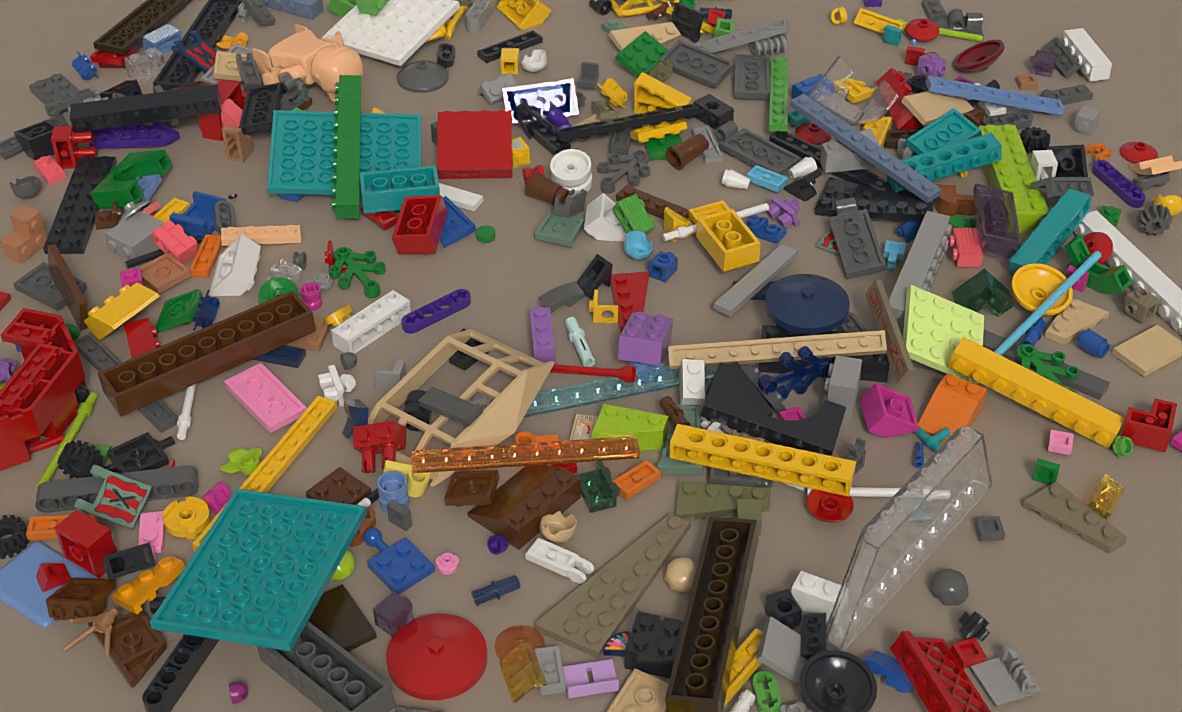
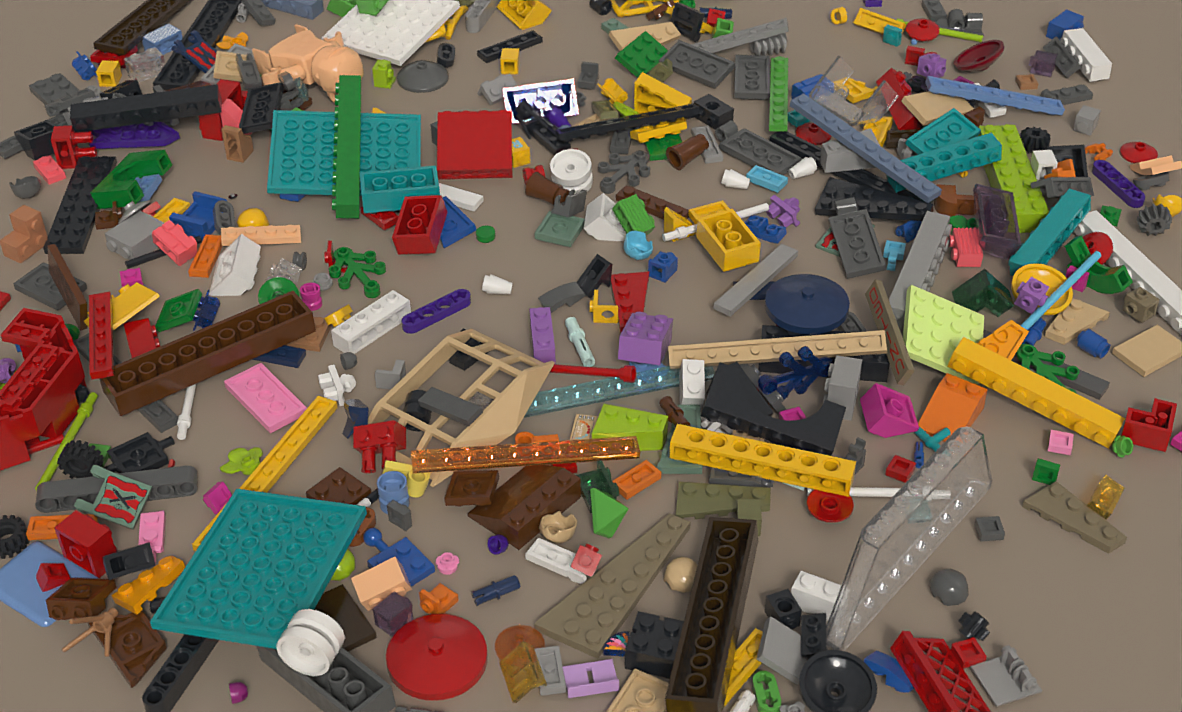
nougat plate [139,253,192,294] -> none
yellow plate [163,497,211,540] -> none
white hair [521,49,547,72] -> none
black slope [784,169,821,201] -> none
dark grey beam [982,112,1033,129] -> none
none -> red plate [89,291,114,380]
none -> yellow brick [96,61,122,87]
none -> yellow hair [237,208,269,227]
none -> white wheel [276,609,345,676]
none -> light nougat brick [351,557,412,611]
none -> lime brick [372,60,396,89]
none -> orange bracket [419,583,459,614]
none -> white cone [482,274,513,294]
none -> bracket [571,543,602,577]
none -> bright green slope [590,488,629,538]
none -> lime dish [613,102,639,117]
none -> red plate [885,455,916,483]
none -> light orange wing [977,320,1029,360]
none -> medium lavender brick [1014,276,1049,314]
none -> orange bracket [1044,159,1076,179]
none -> blue brick [1046,9,1084,40]

